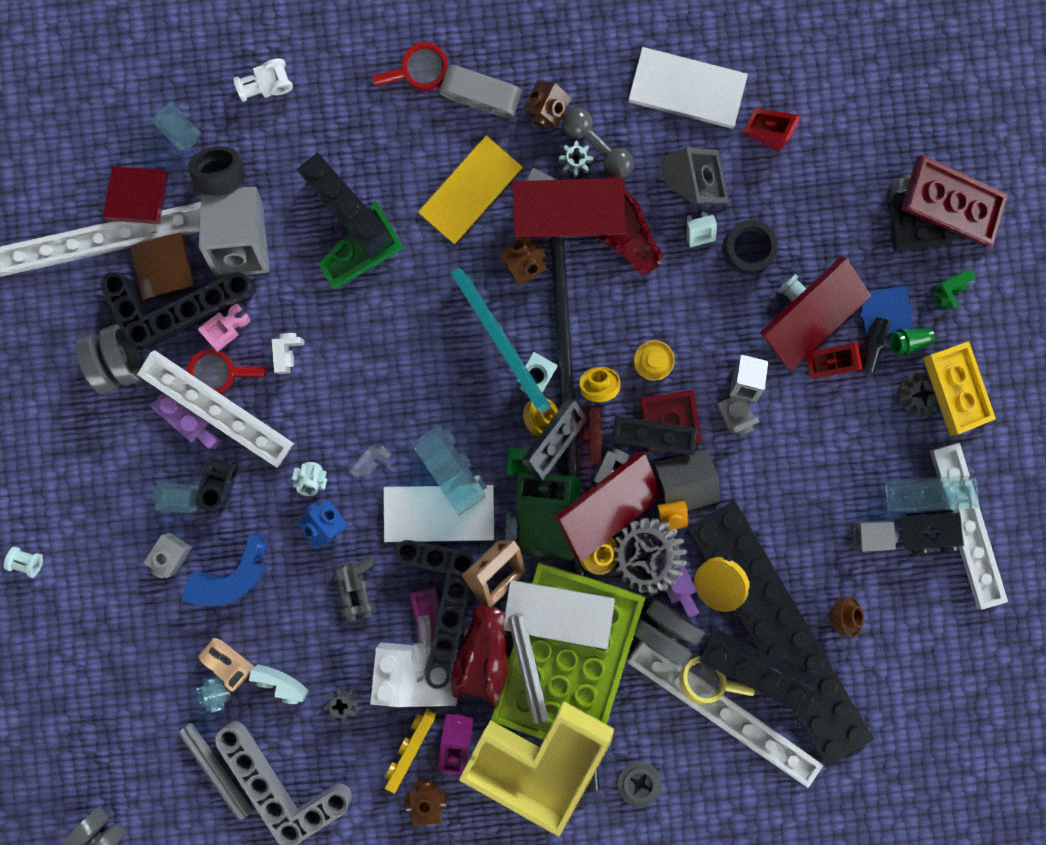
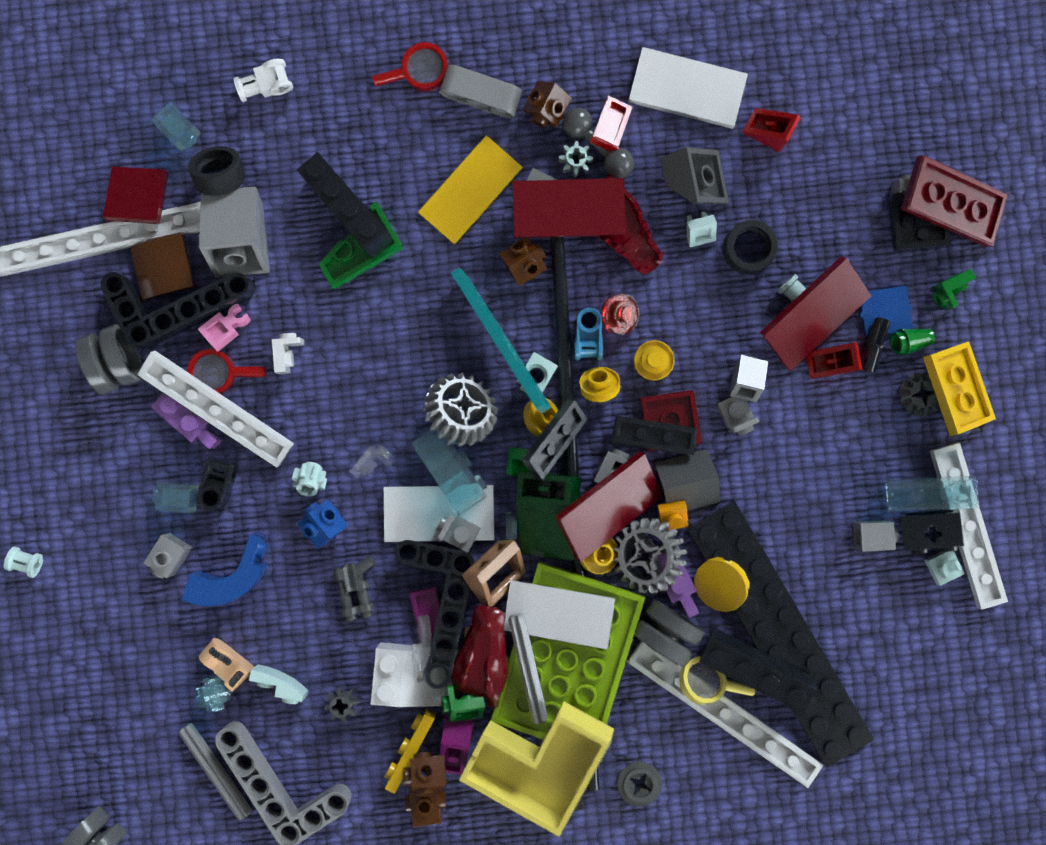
clear red plate [583,408,601,463] -> none
reddish brown plate [829,596,864,638] -> none
none -> reddish brown brick [402,752,447,797]
none -> light grey gear [423,373,498,447]
none -> light grey bracket [436,512,481,553]
none -> green bracket [441,685,485,723]
none -> dark azure piece [574,308,603,361]
none -> tile [590,95,633,152]
none -> clear red plate [601,294,639,335]
none -> light aqua tile [925,551,965,586]

